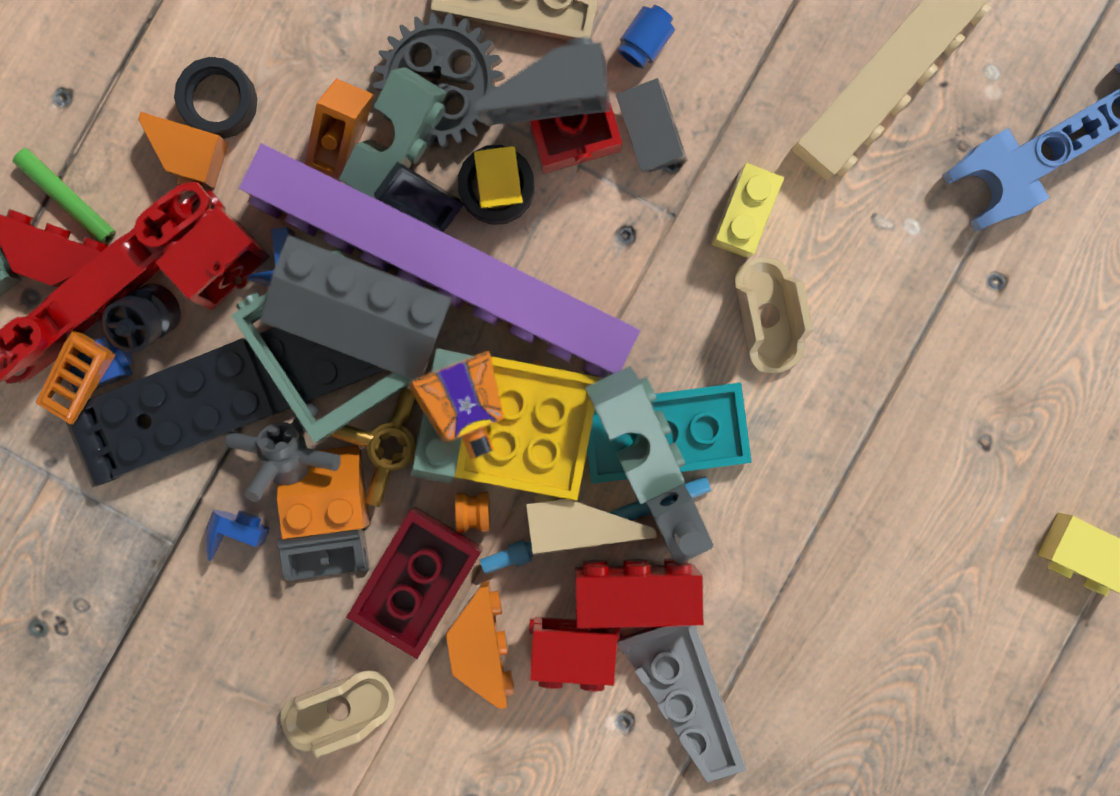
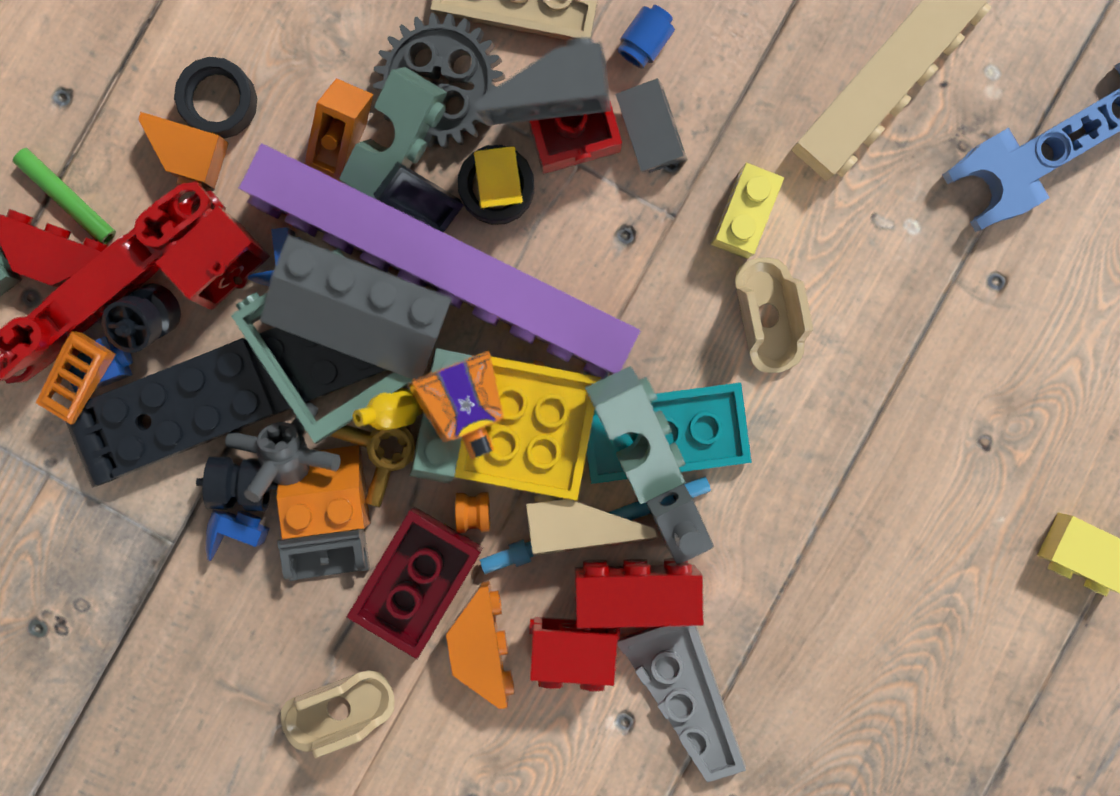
none -> black wheel [196,456,278,512]
none -> yellow plant [352,387,423,430]

